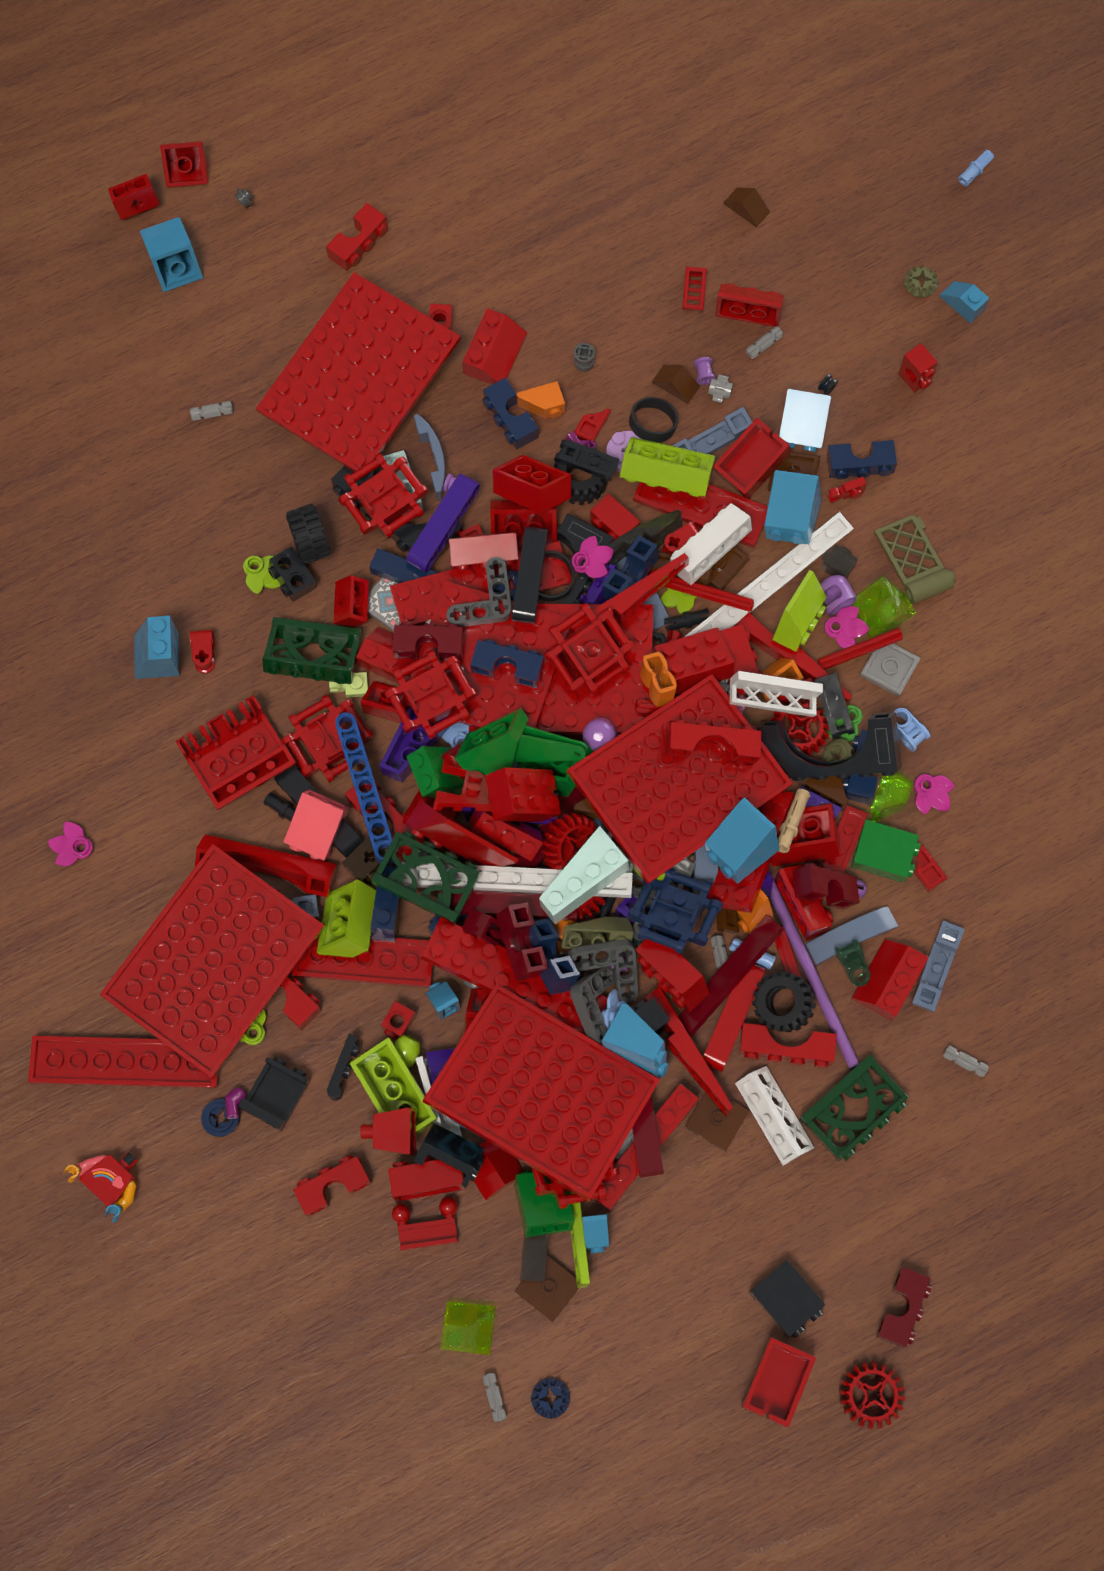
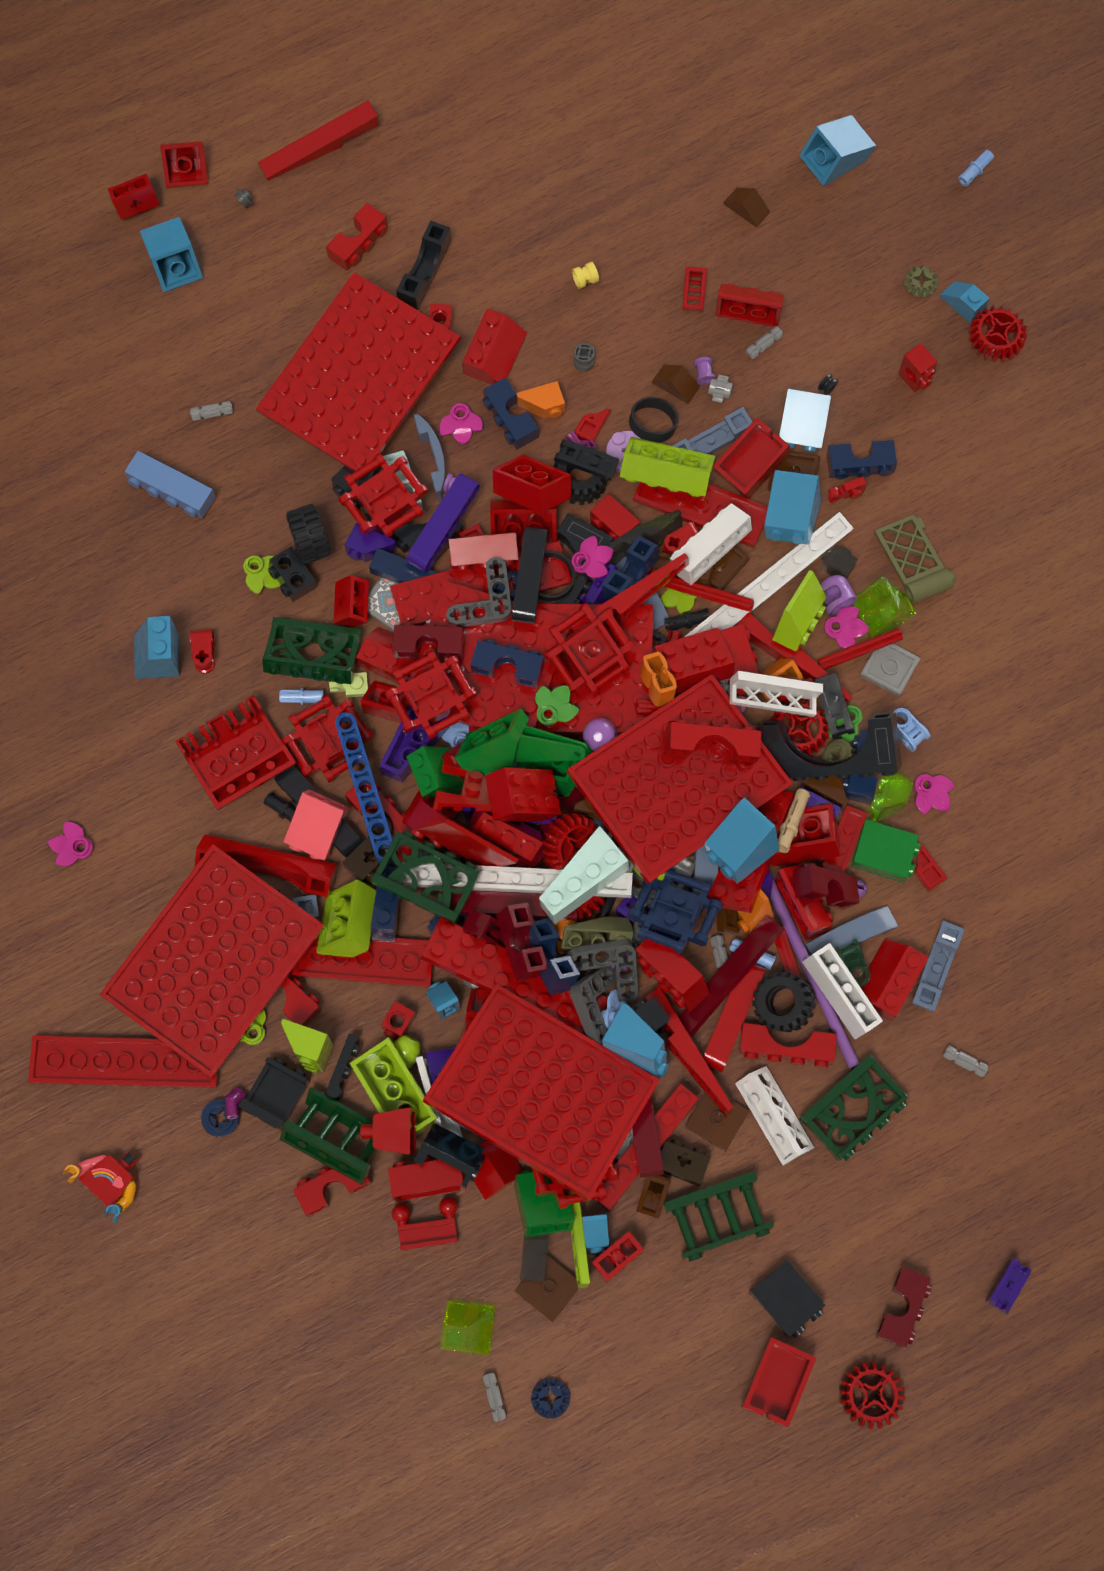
none -> medium blue brick [124,451,216,519]
none -> red slope [258,100,379,181]
none -> light blue axle [279,688,324,705]
none -> dark green fence [279,1087,375,1185]
none -> lime slope [281,1019,334,1074]
none -> dark purple slope [344,523,397,562]
none -> black arch [396,221,451,310]
none -> dark pink plate [440,403,482,445]
none -> bright green plate [535,685,579,725]
none -> light yellow wheel [572,262,599,289]
none -> red brick [591,1231,644,1283]
none -> reddish brown slope [636,1175,671,1219]
none -> dark brown brick [661,1139,711,1187]
none -> dark green fence [663,1171,774,1262]
none -> dark azure slope [799,115,876,186]
none -> white brick [802,943,883,1039]
none -> red gear [968,305,1027,363]
none -> dark purple hinge [986,1258,1031,1315]

